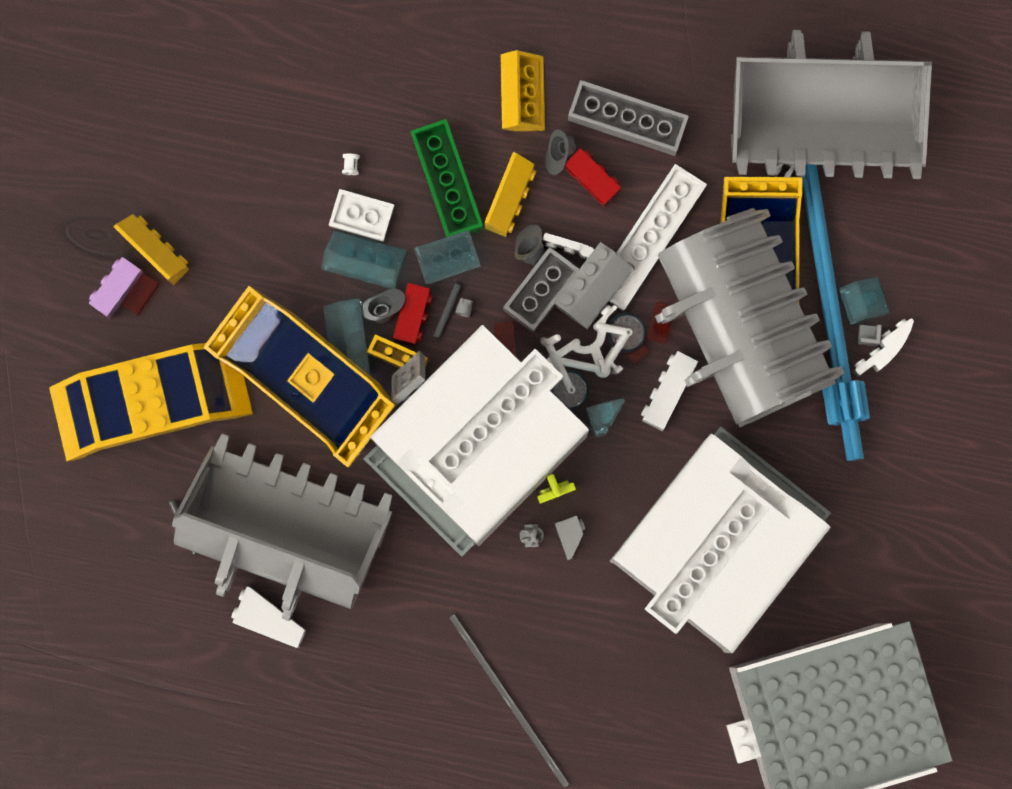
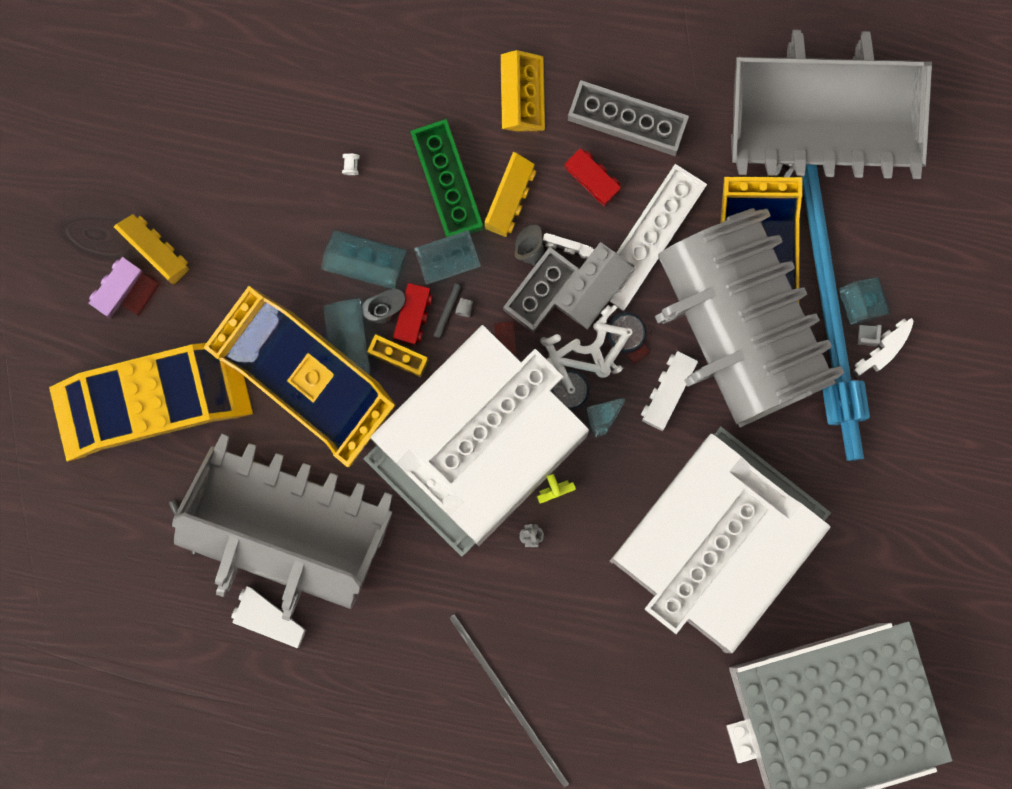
white plate [329,189,394,242] -> none
light grey plate [391,351,425,405] -> none
dark grey piece [545,130,576,175] -> none
light grey slope [555,516,585,560] -> none
clear red tile [646,302,671,344] -> none

